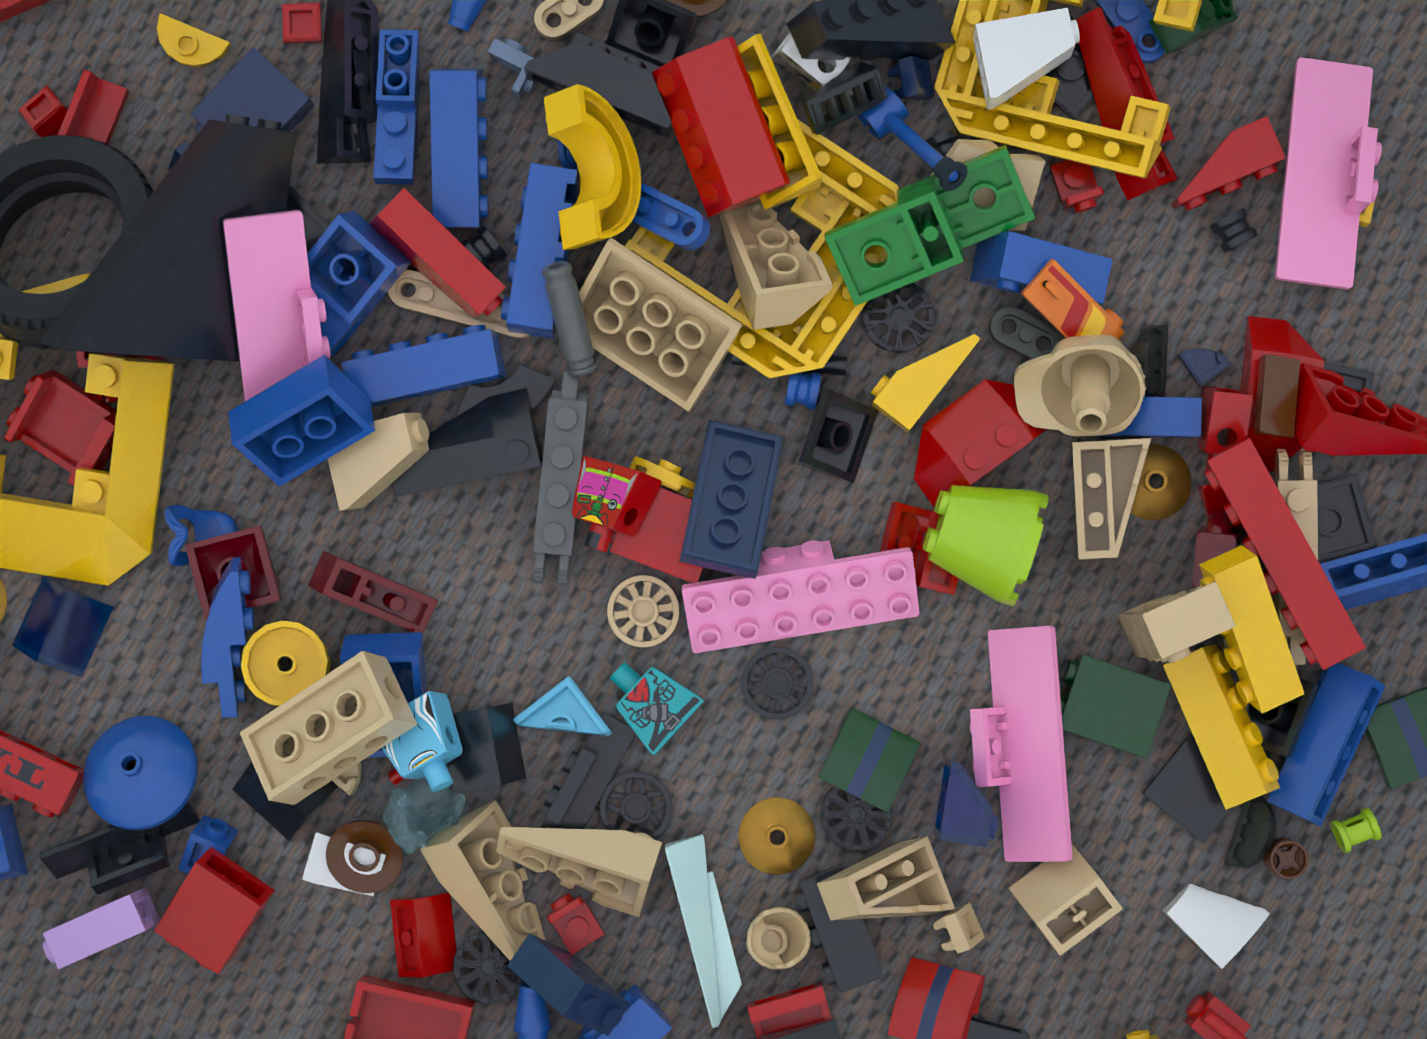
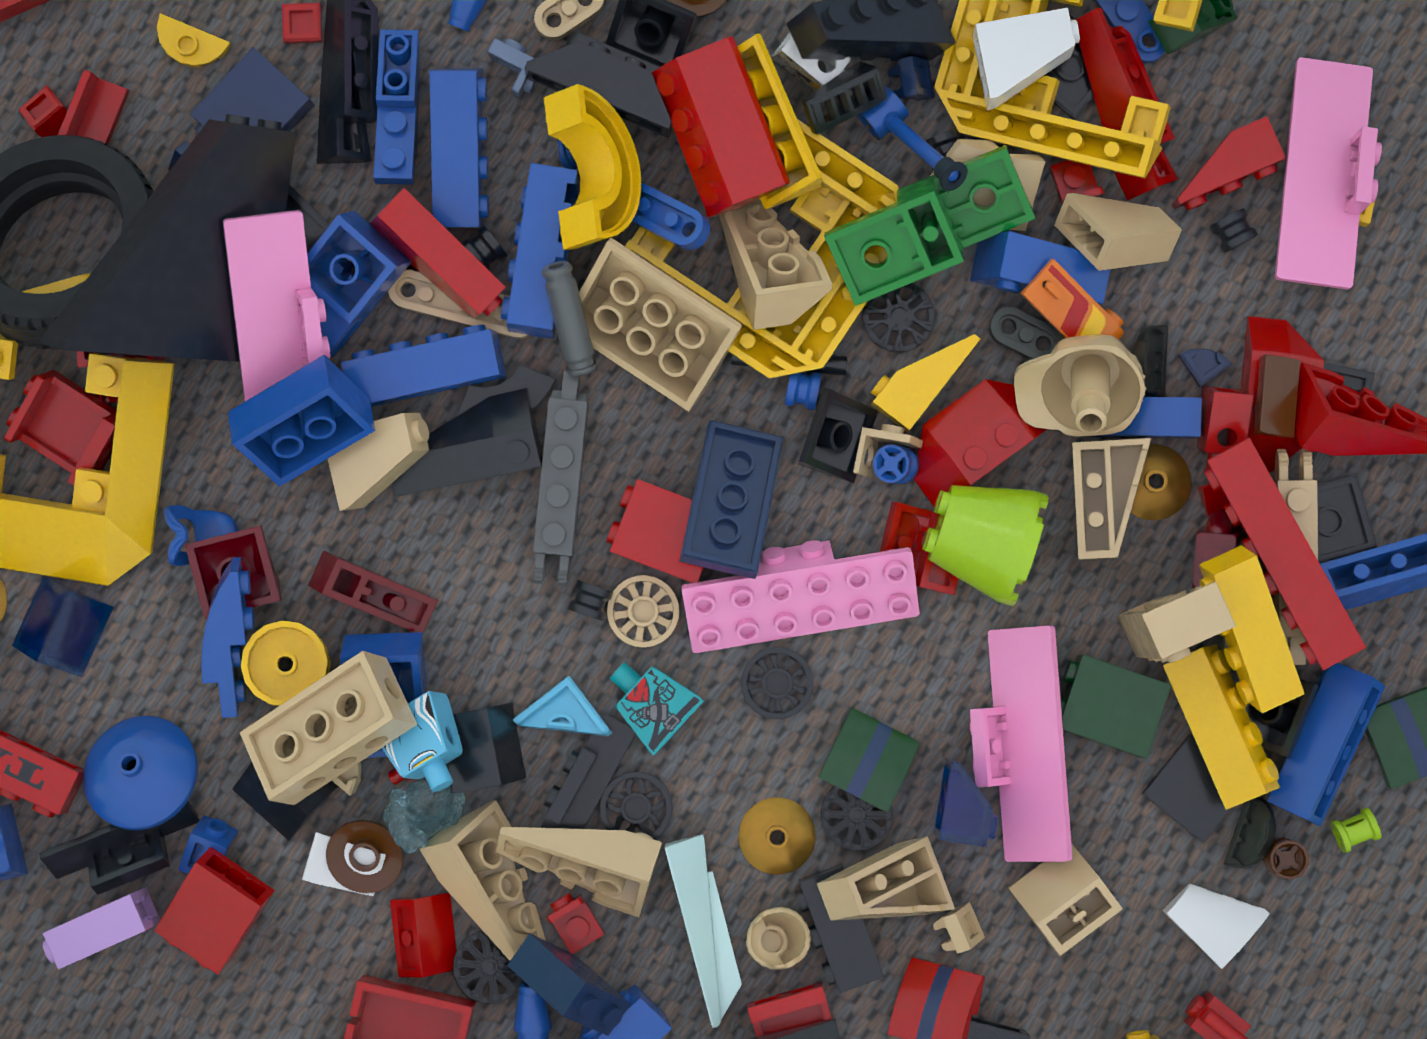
torso [572,456,662,553] -> none
yellow plate [629,456,695,499] -> none
none -> black wheel [567,580,613,621]
none -> tan bracket [853,424,923,478]
none -> blue wheel [873,445,919,484]
none -> tan slope [1054,193,1182,271]

